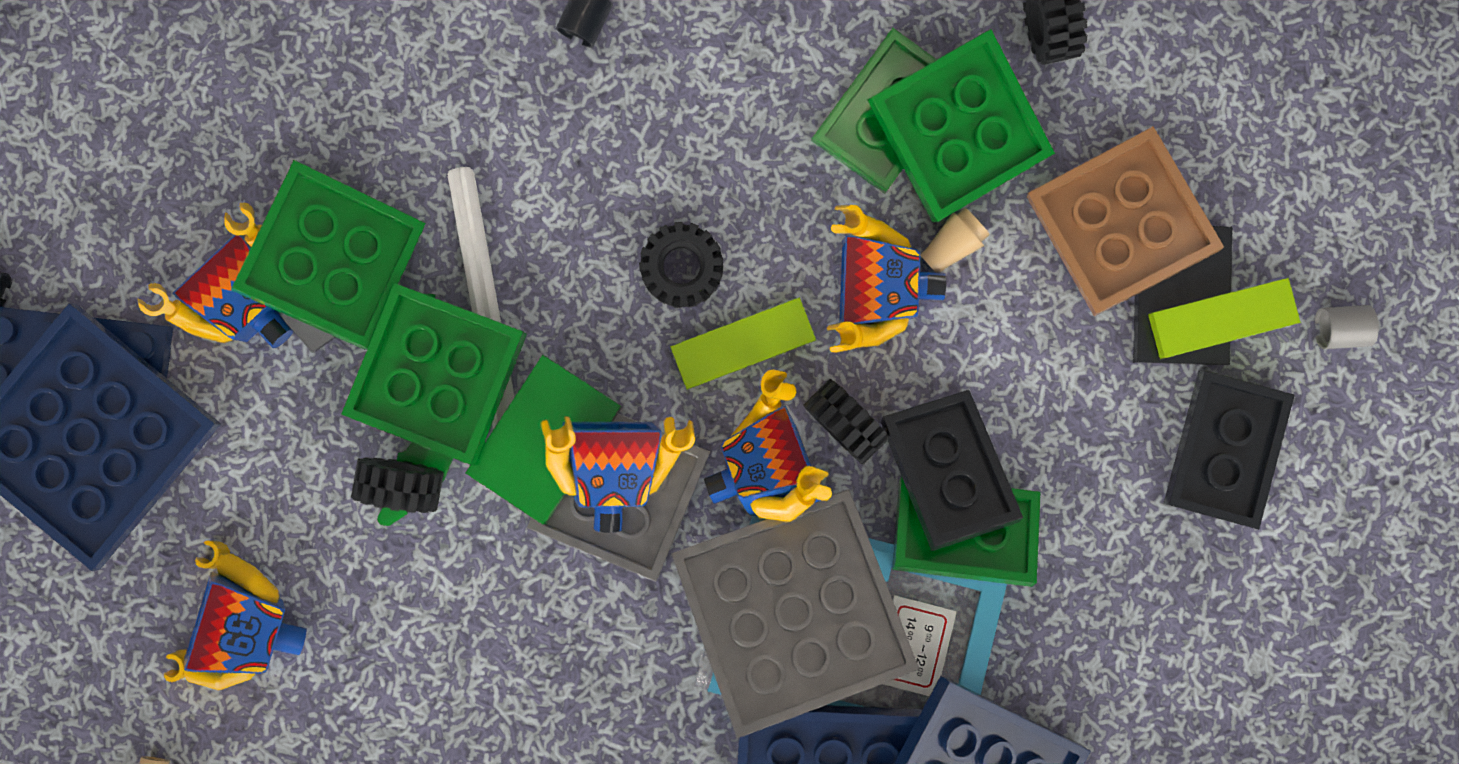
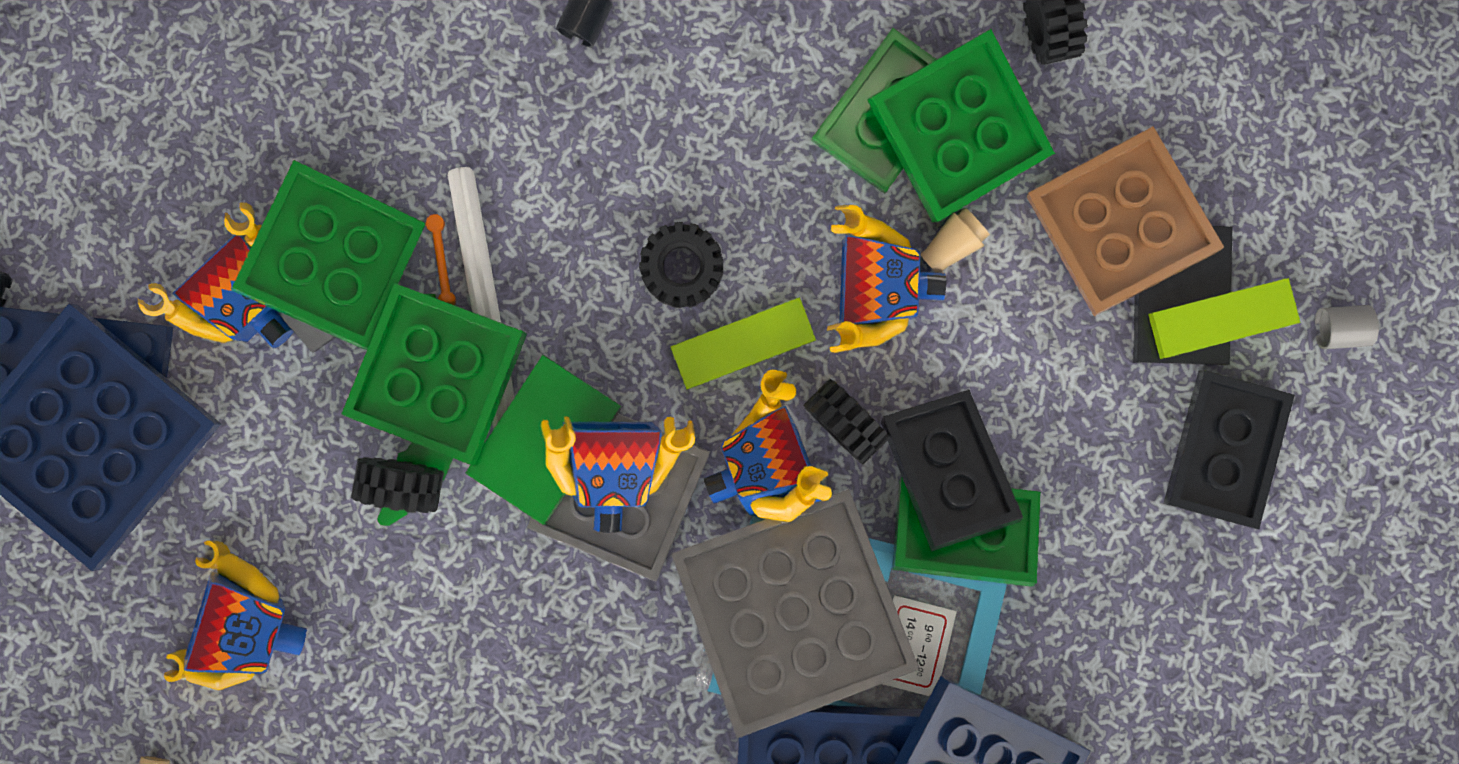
none -> orange hinge [426,214,456,305]

